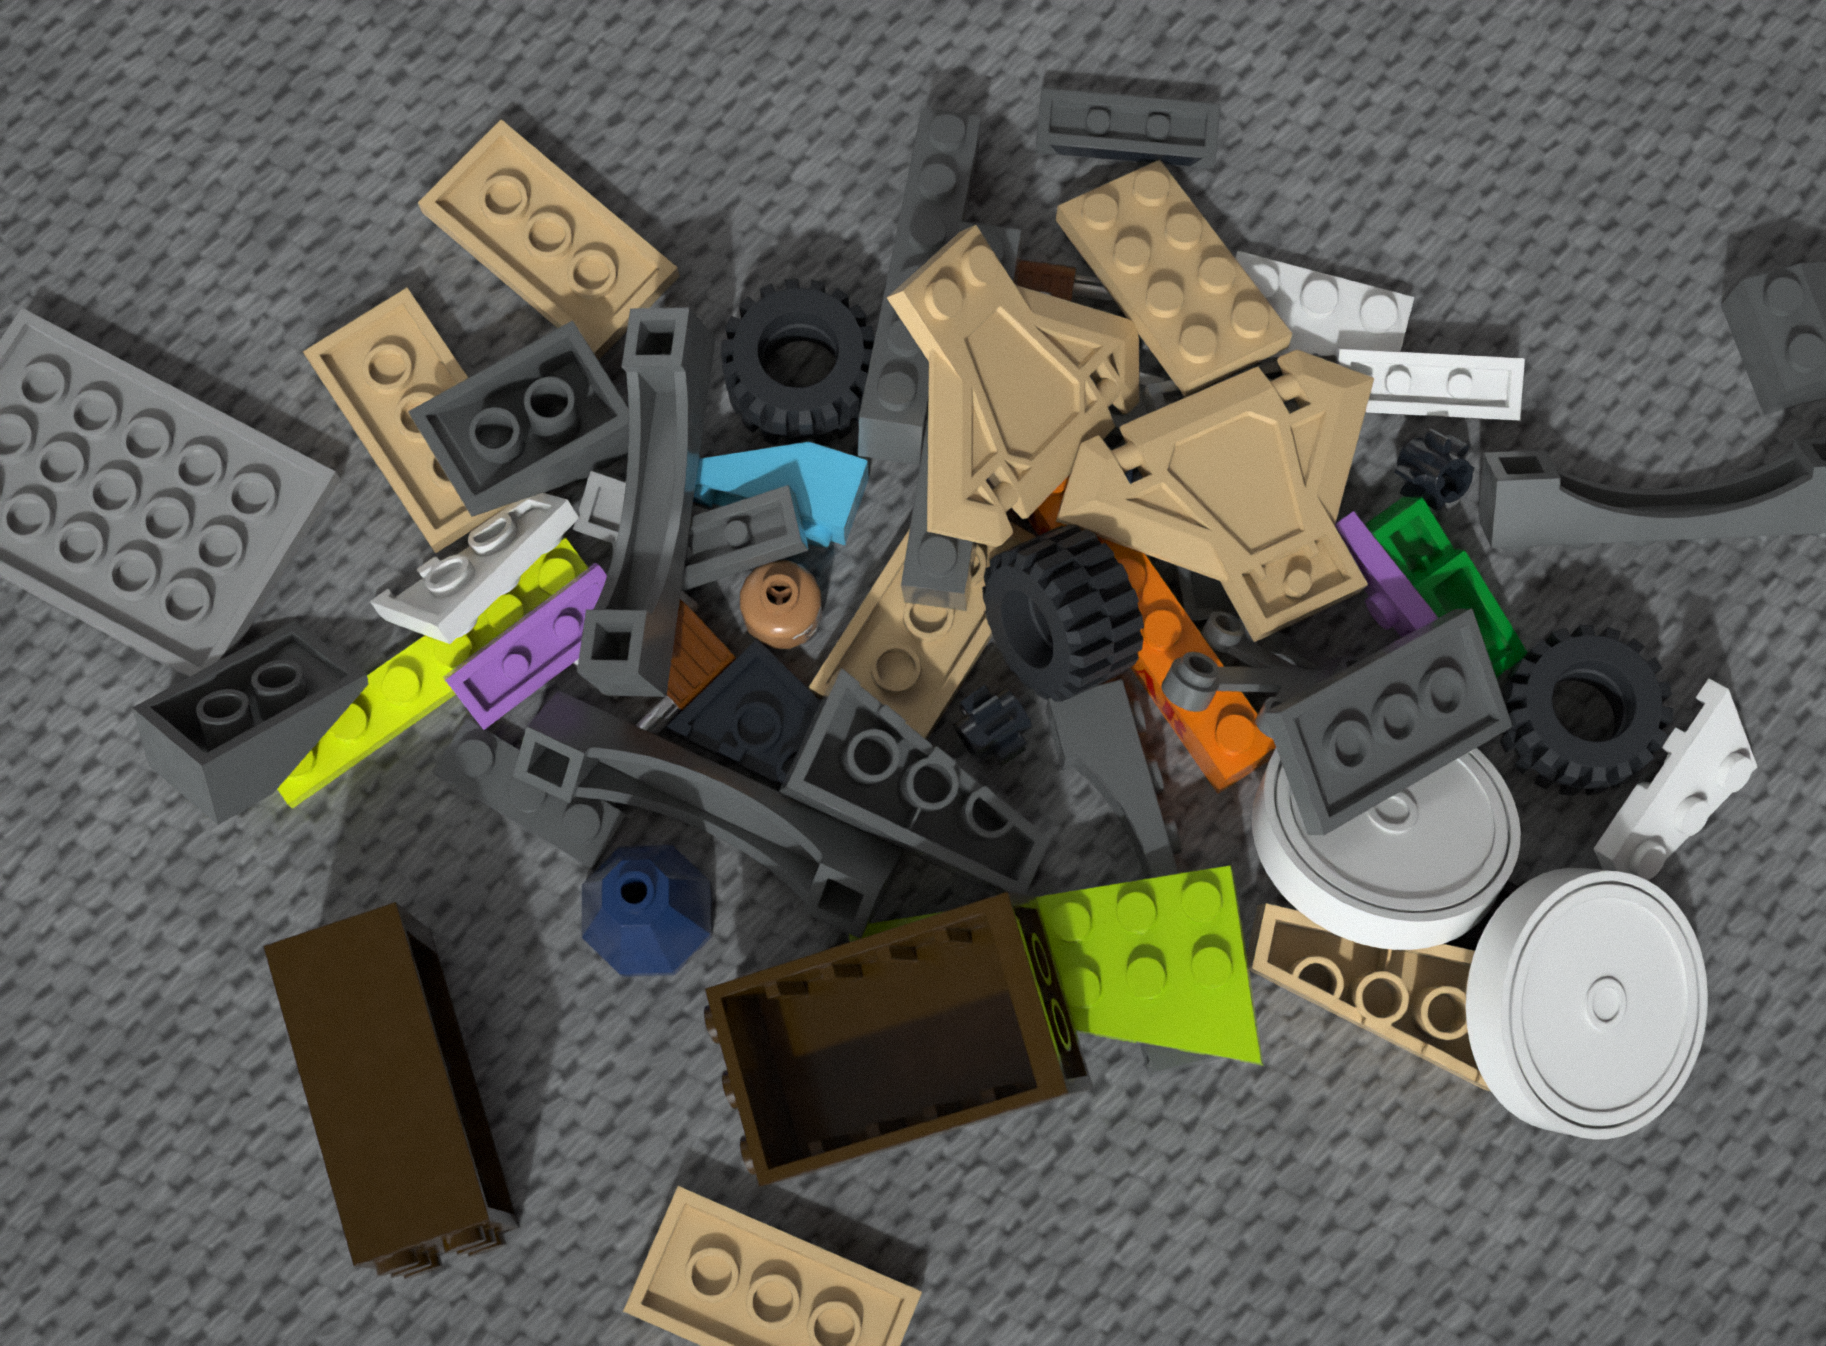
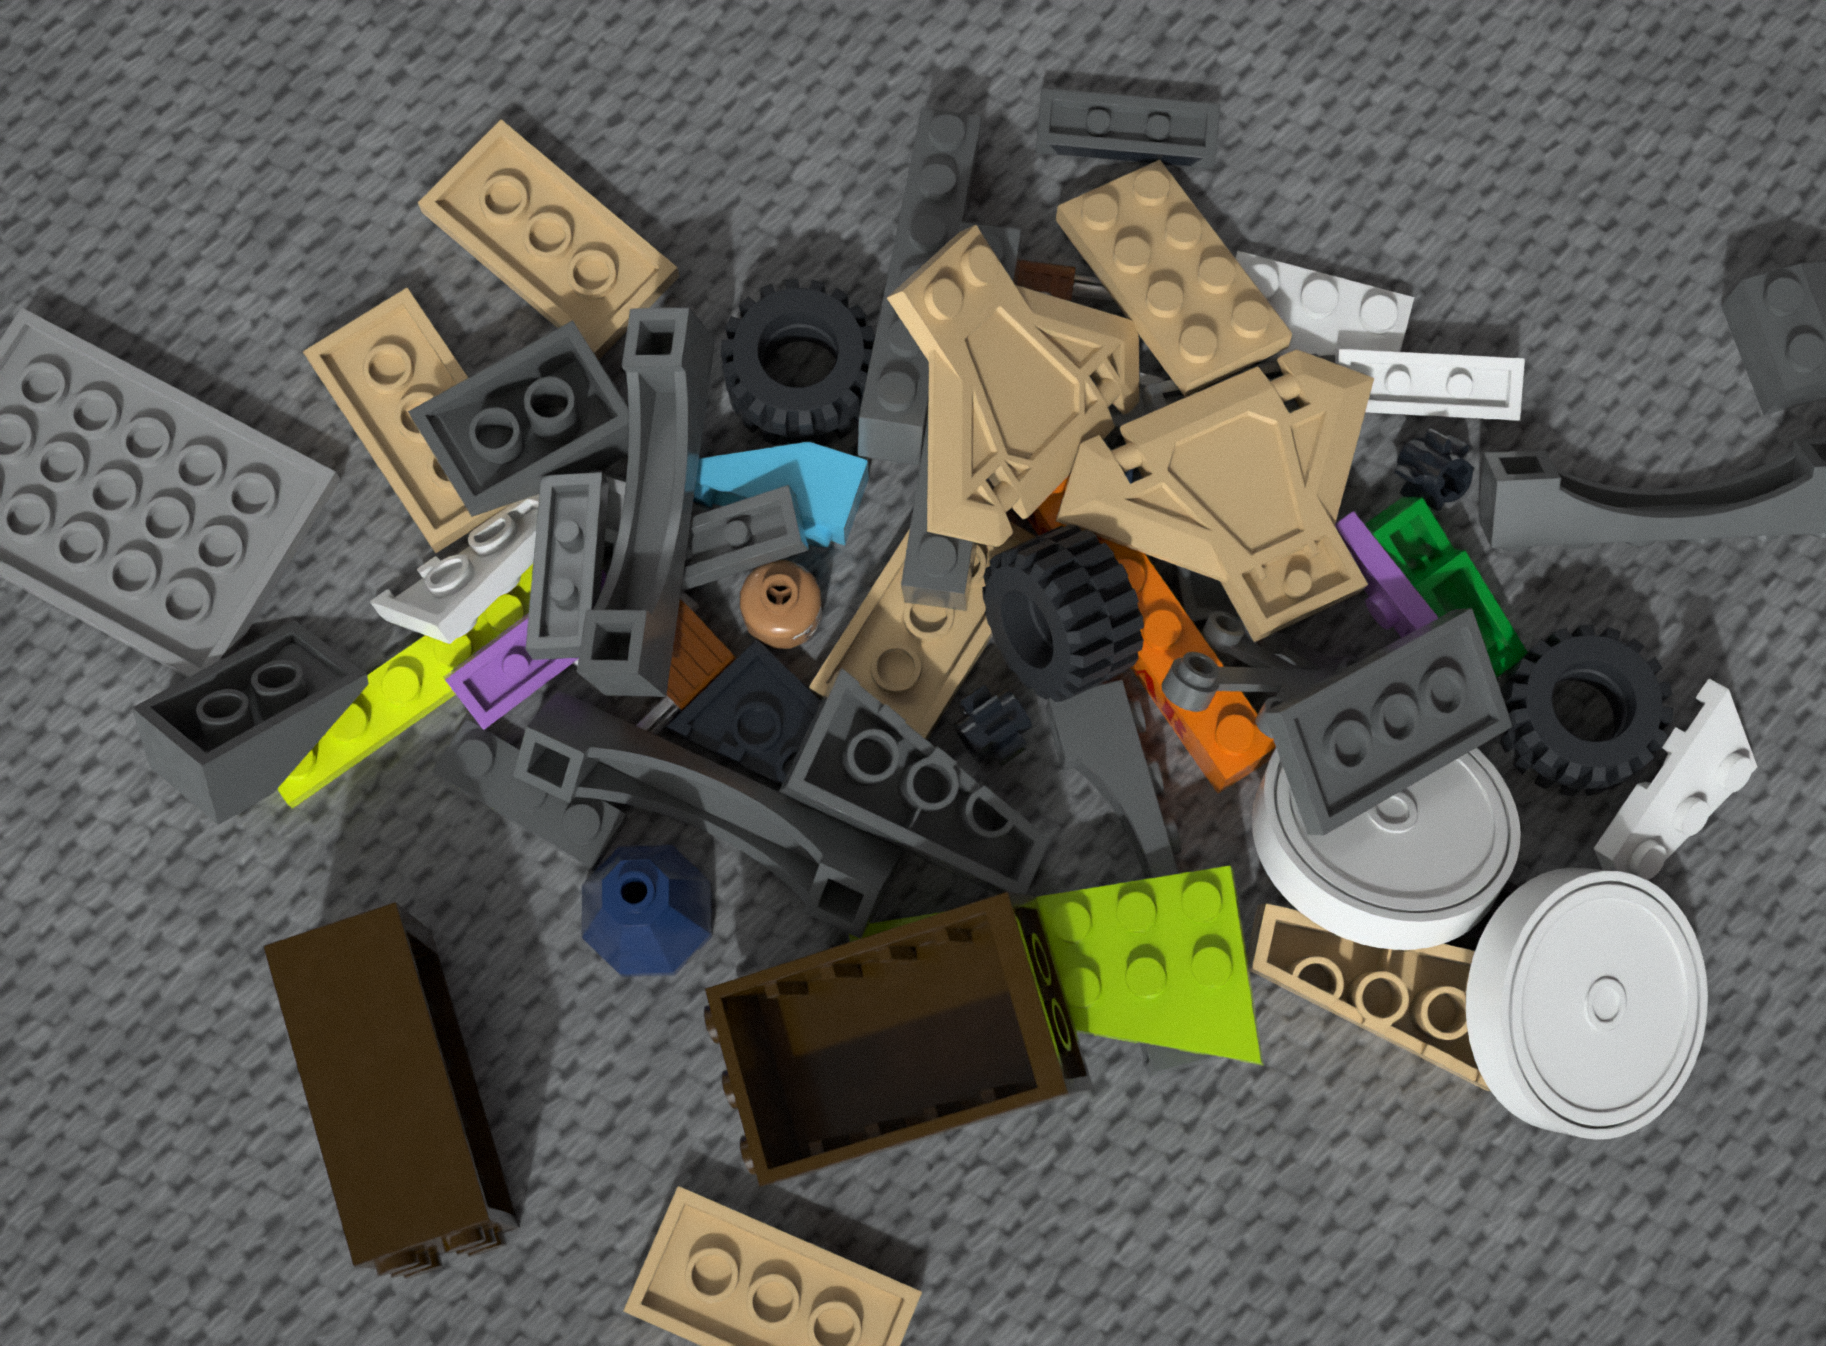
none -> dark grey plate [525,472,609,660]

